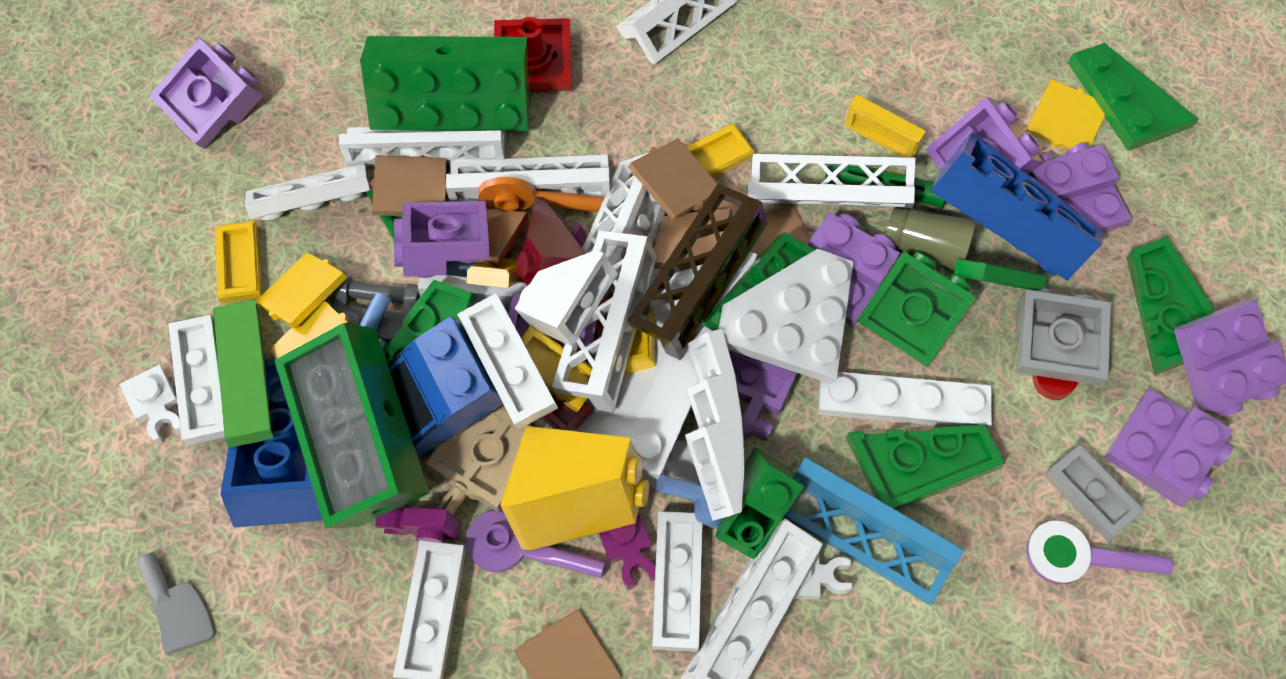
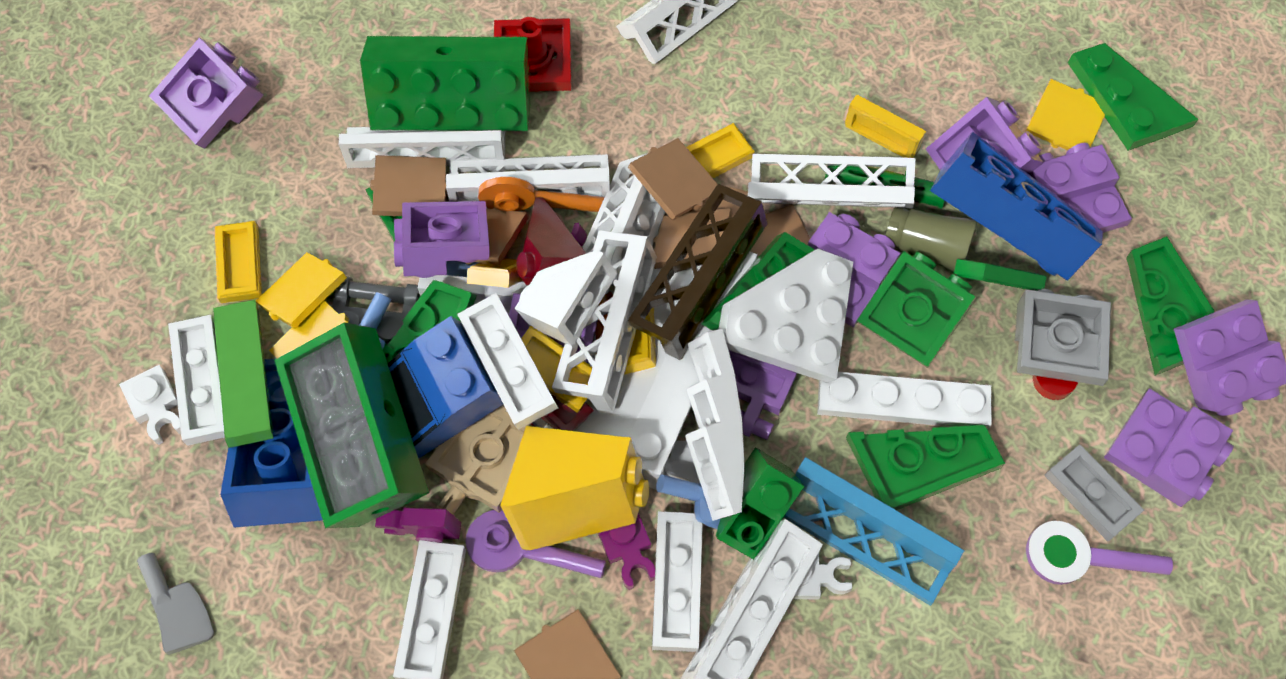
white plate [244,163,370,220] -> none

